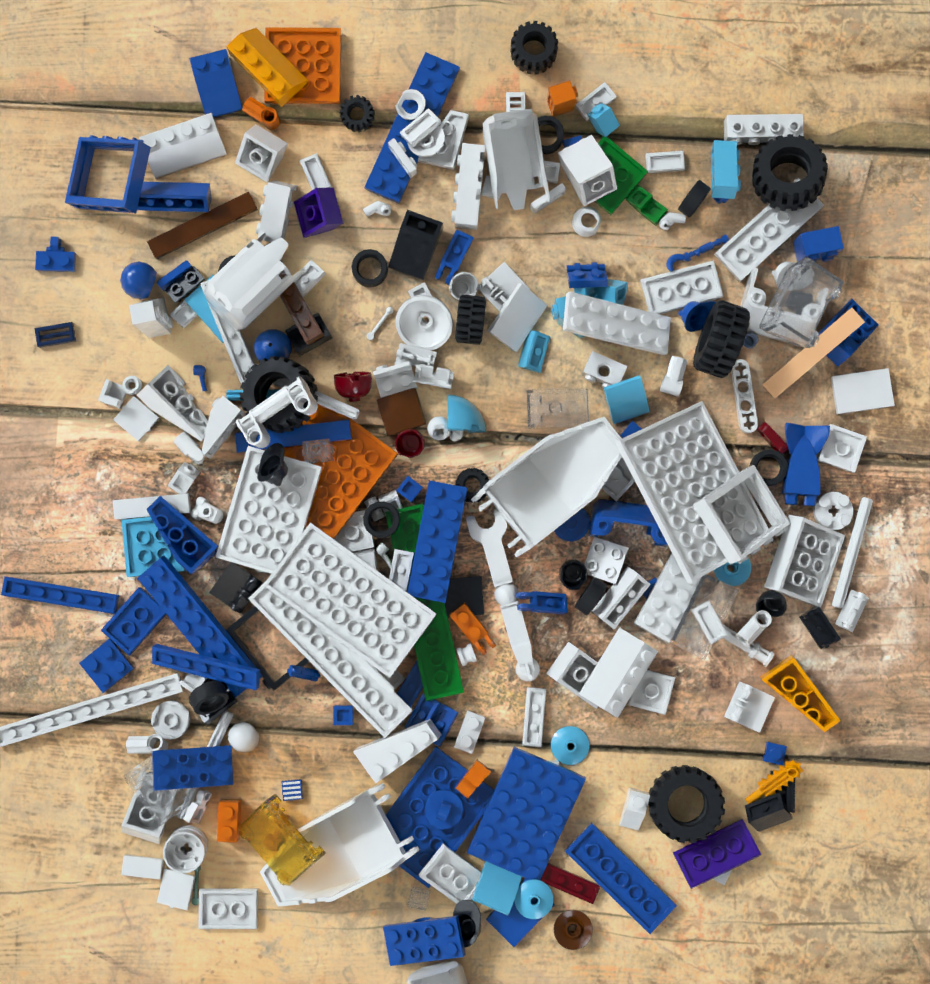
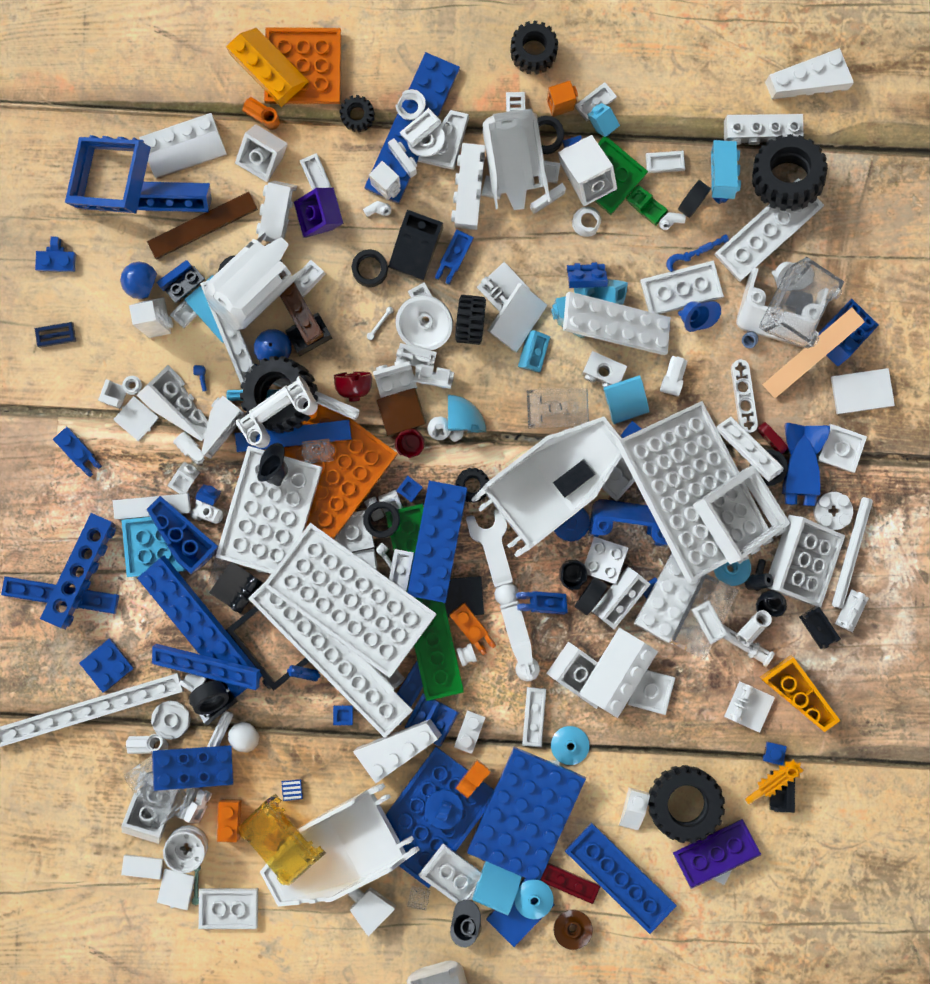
blue tile [101,587,167,656] -> none
blue slope [189,49,243,117] -> none
blue plate [383,916,466,966] -> none
white hair [449,272,479,301] -> none
black tyre [693,300,750,378] -> none
black panel [745,792,793,832] -> none
blue brick [793,226,844,264] -> none
none -> blue brick [40,513,116,630]
none -> blue hinge [53,426,102,477]
none -> blue plate [195,484,221,506]
none -> white torso [348,887,396,936]
none -> white brick [369,161,401,200]
none -> black tile [553,459,595,498]
none -> white tile [717,417,784,482]
none -> black piece [744,559,773,591]
none -> white wedge [765,48,854,99]

